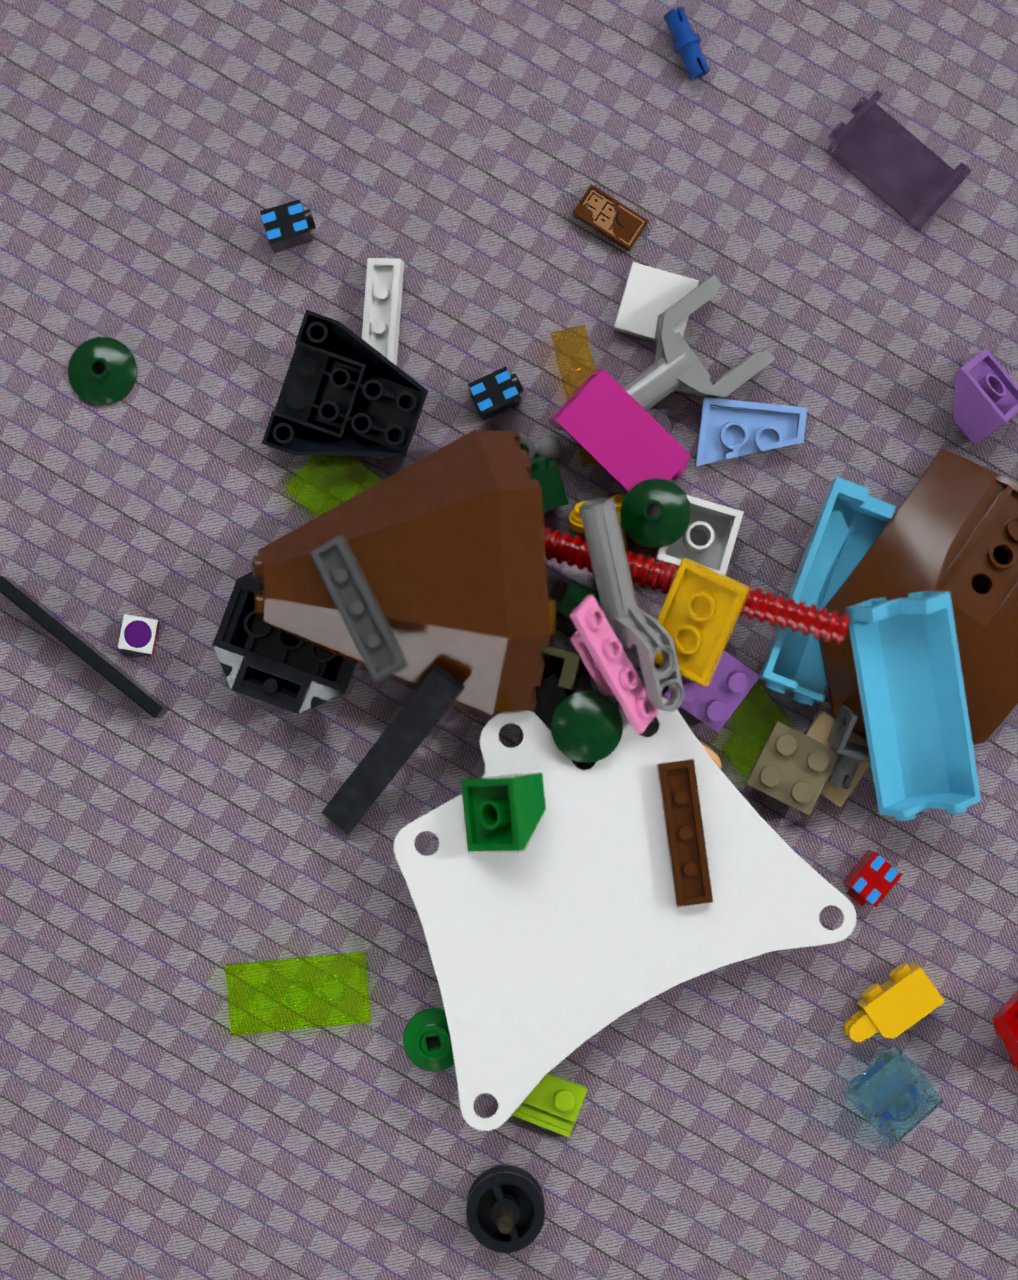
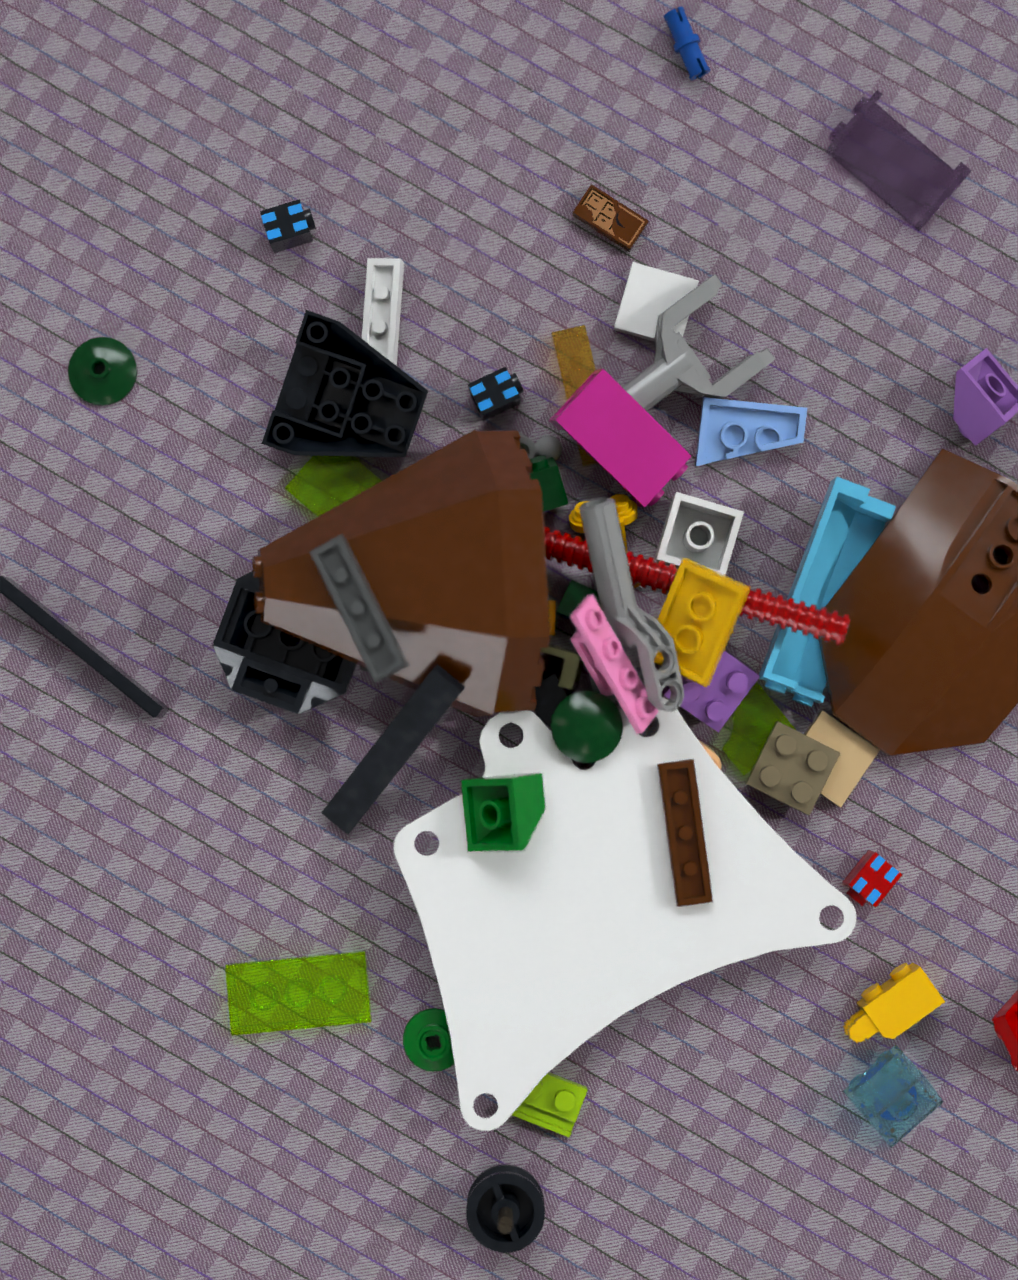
tile [118,614,160,655] -> none
dark green dish [620,478,691,549] -> none
dark grey bracket [827,705,871,789] -> none
medium azure panel [846,591,981,821] -> none

